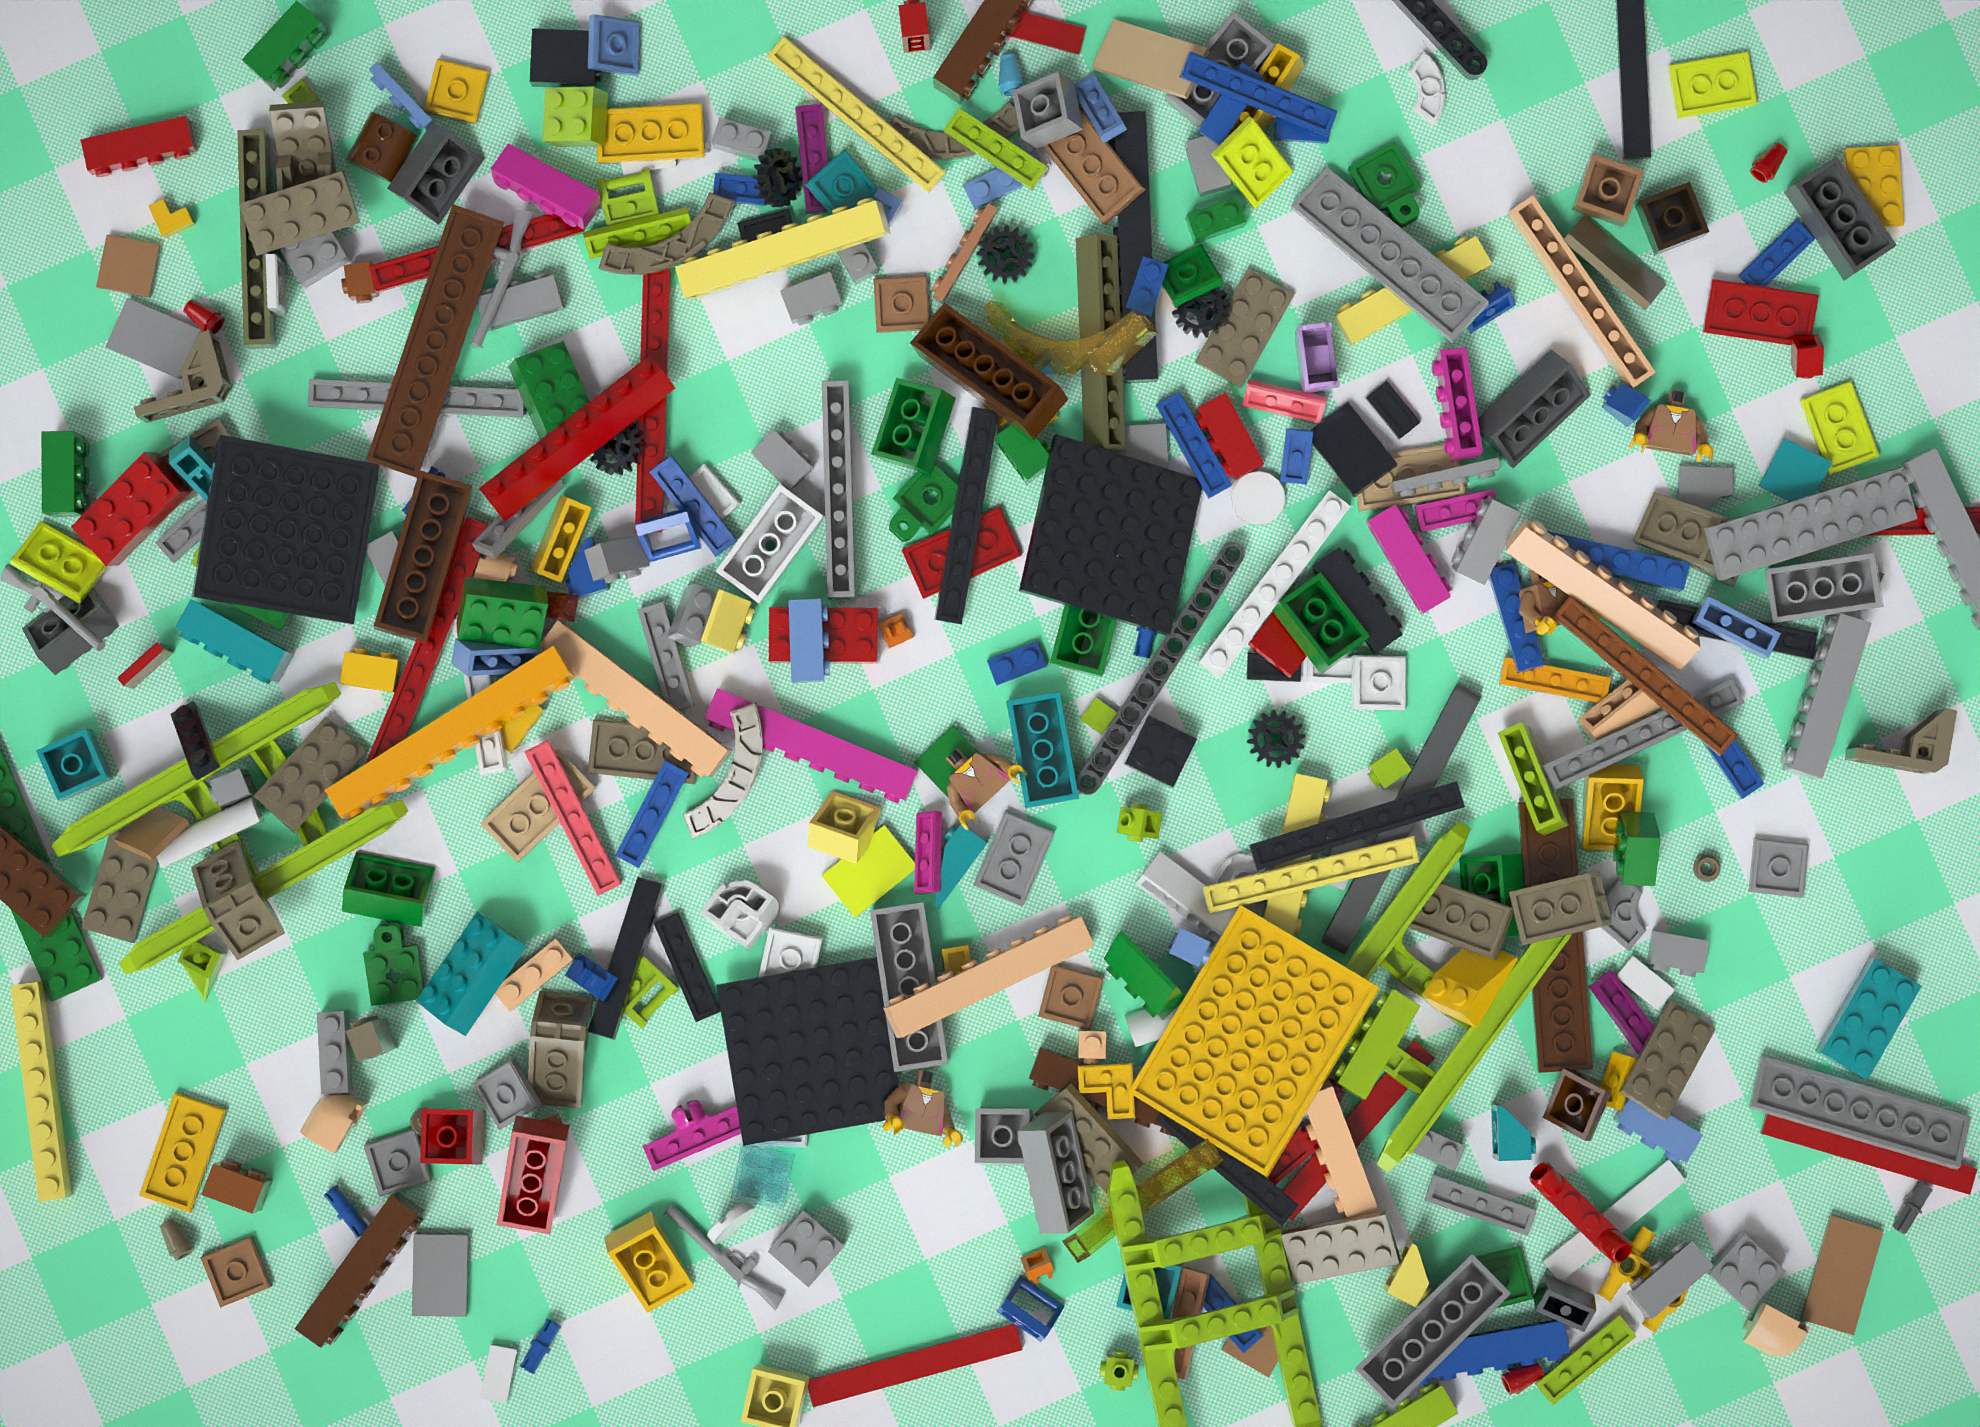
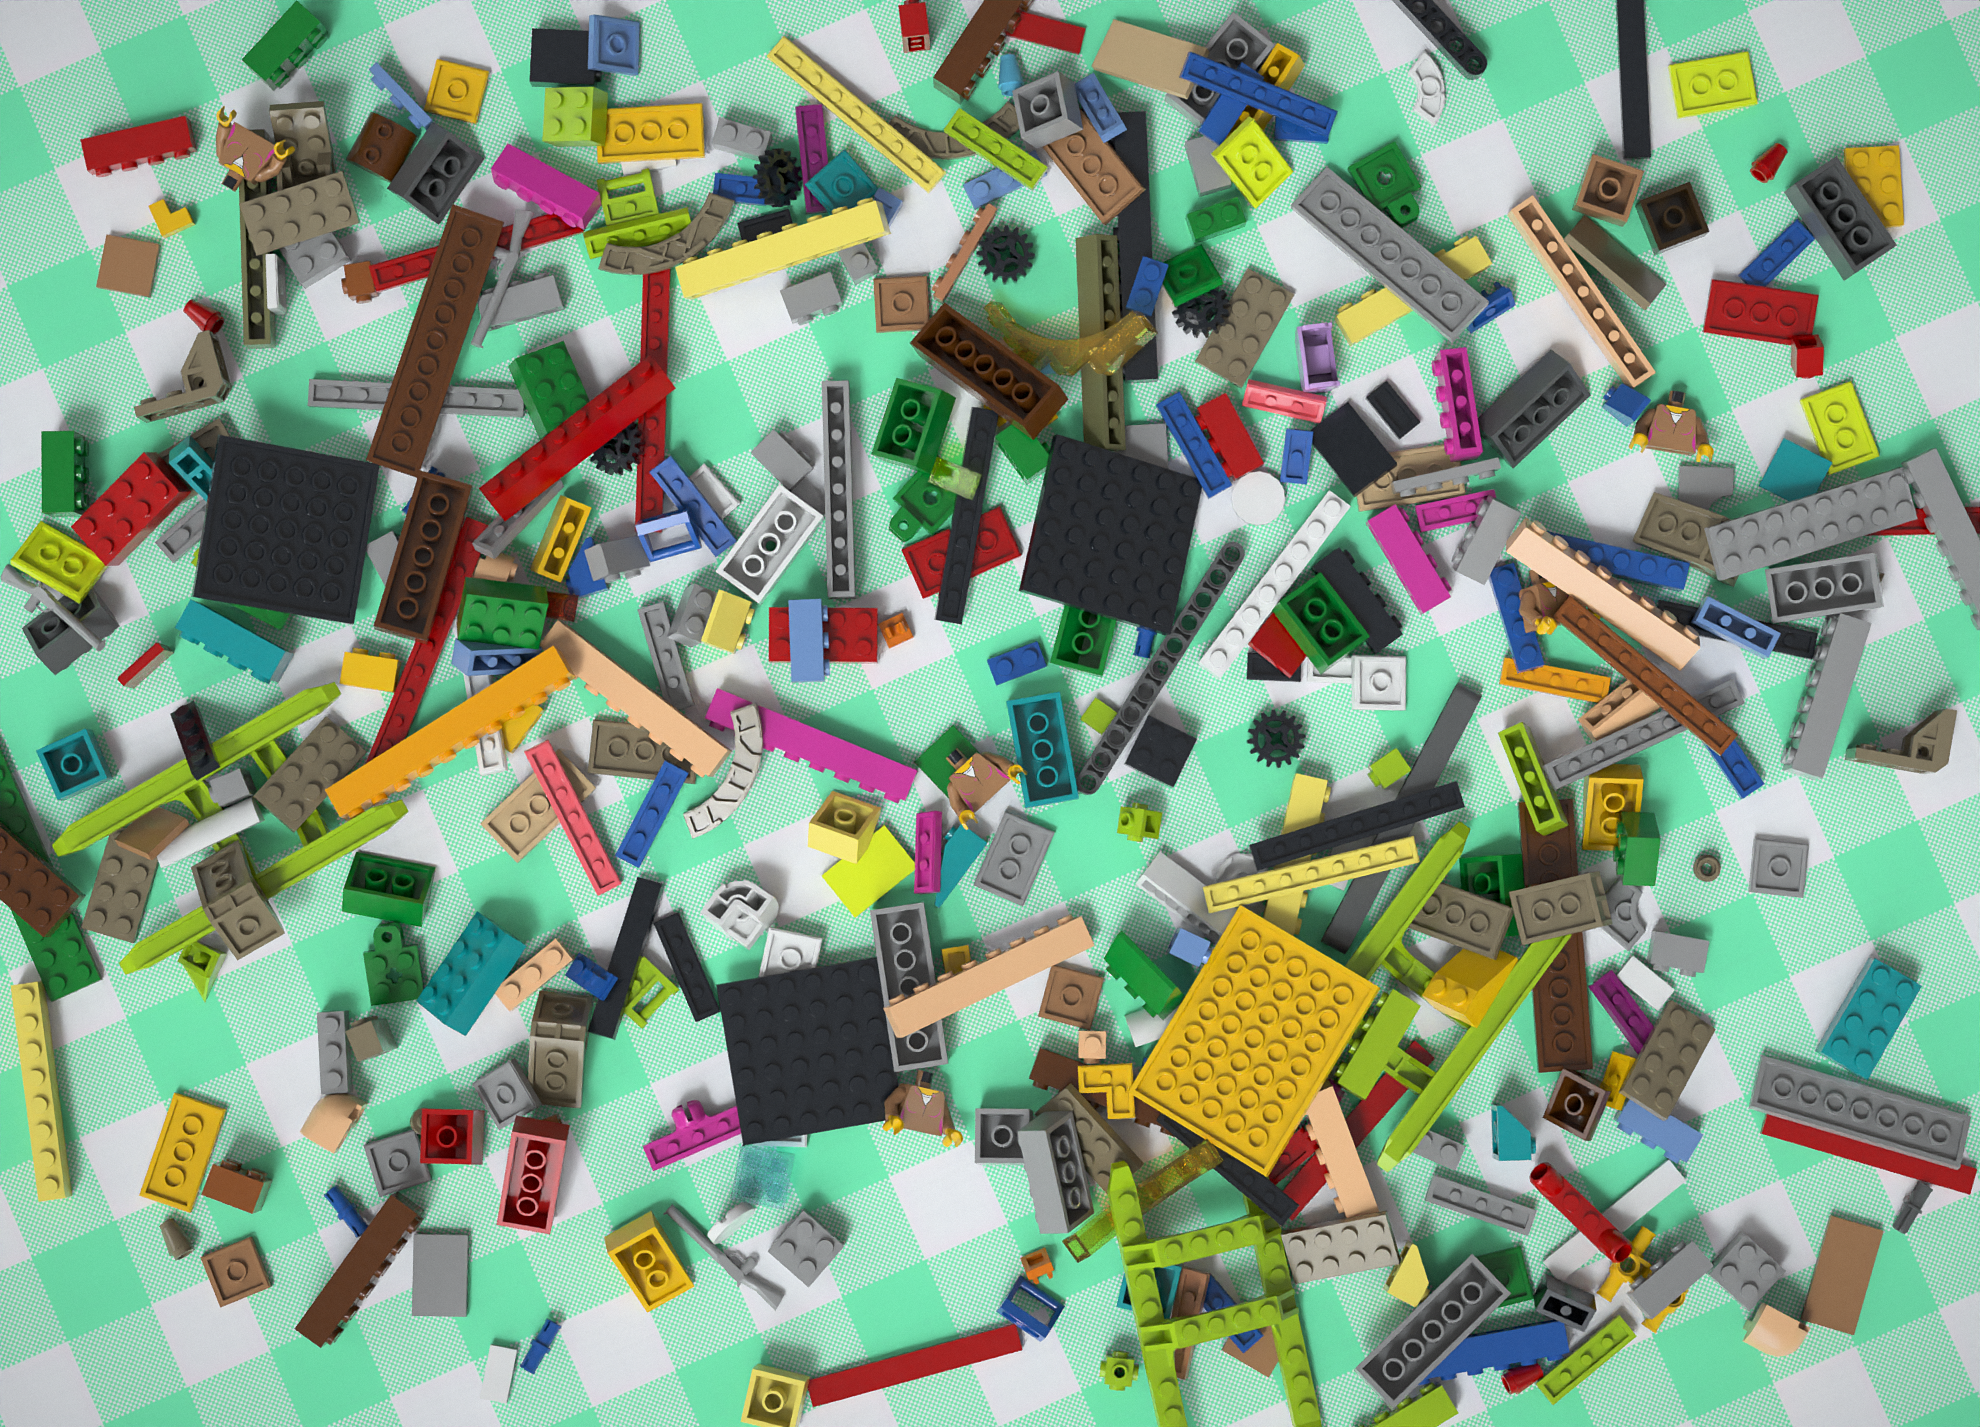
light grey tile [105,298,202,380] -> none
lime tile [282,78,320,103] -> none
none -> medium nougat torso [216,106,295,192]
none -> clear neon green tile [928,457,982,500]

